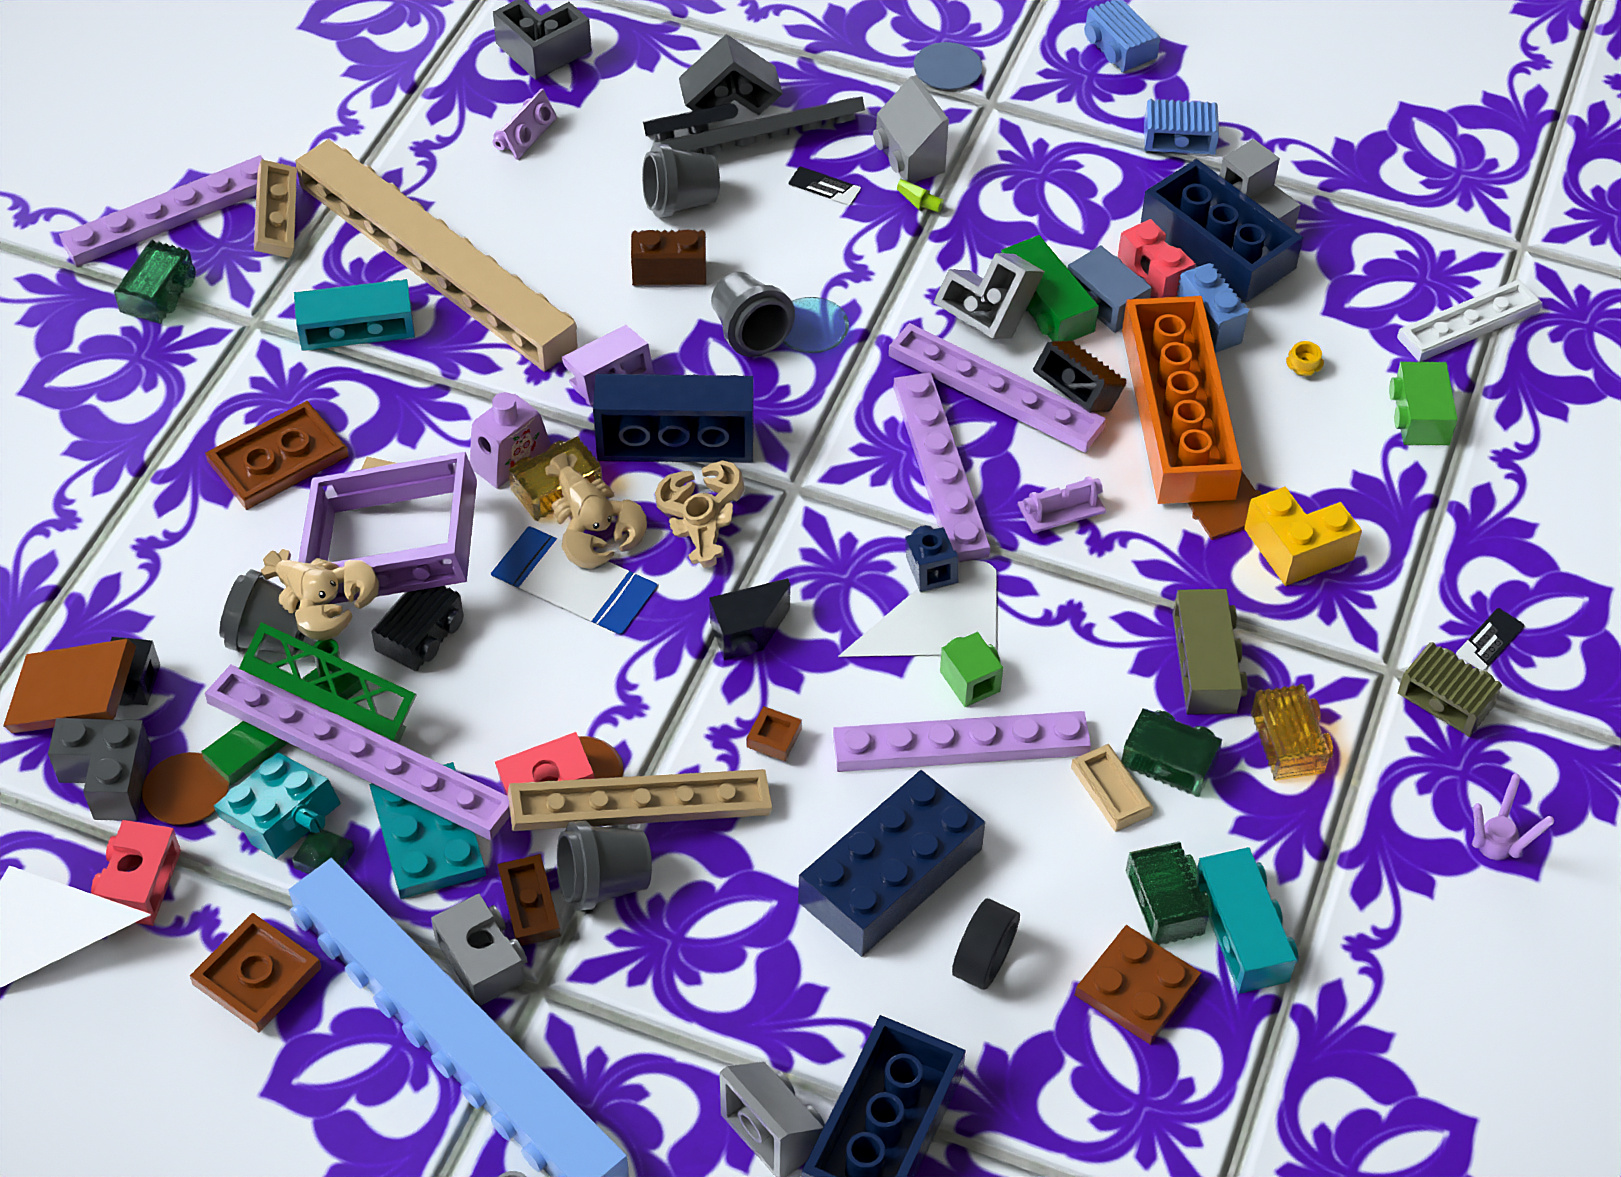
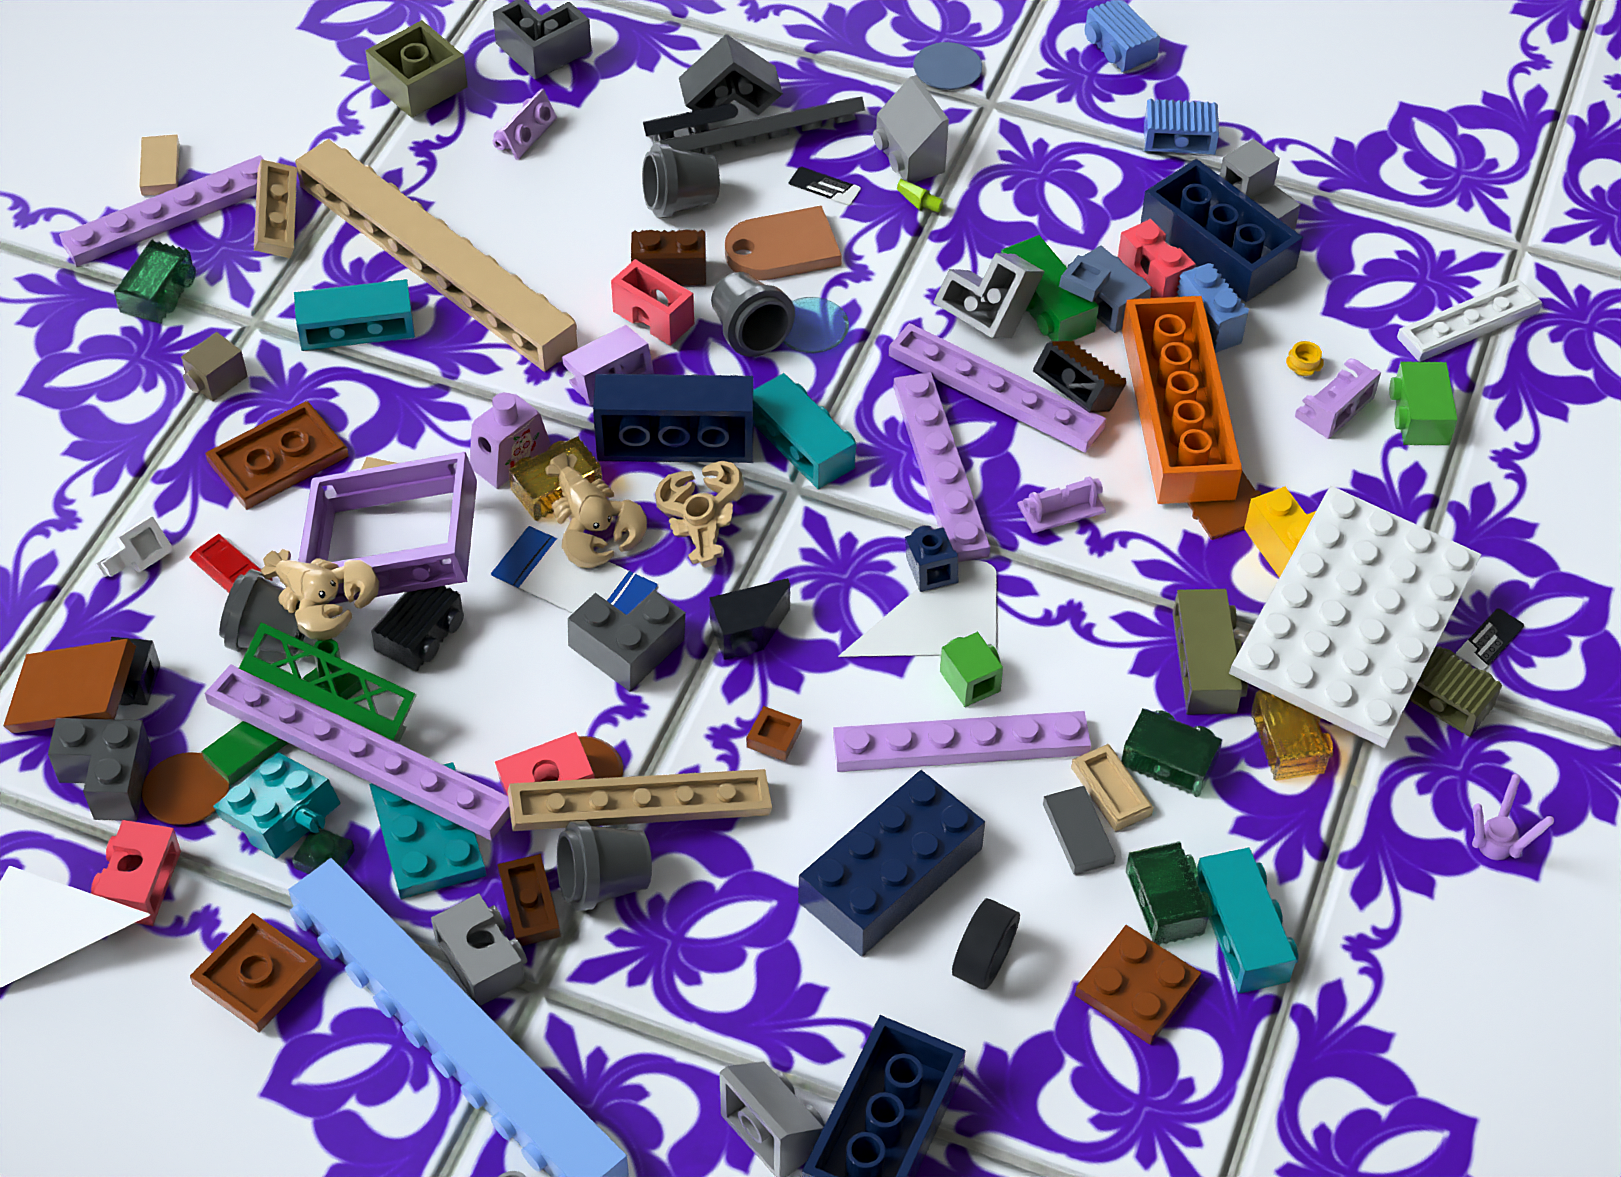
none -> white plate [95,516,174,577]
none -> tan tile [139,134,180,196]
none -> dark tan brick [181,332,248,402]
none -> red tile [189,533,273,593]
none -> olive brick [365,20,468,118]
none -> dark grey brick [567,590,686,692]
none -> coral brick [611,259,694,346]
none -> nougat tile [725,205,842,280]
none -> teal brick [754,373,857,490]
none -> dark grey tile [1043,786,1116,875]
none -> sand blue plate [1059,255,1111,302]
none -> white plate [1229,485,1481,748]
none -> lavender hinge [1295,358,1381,439]

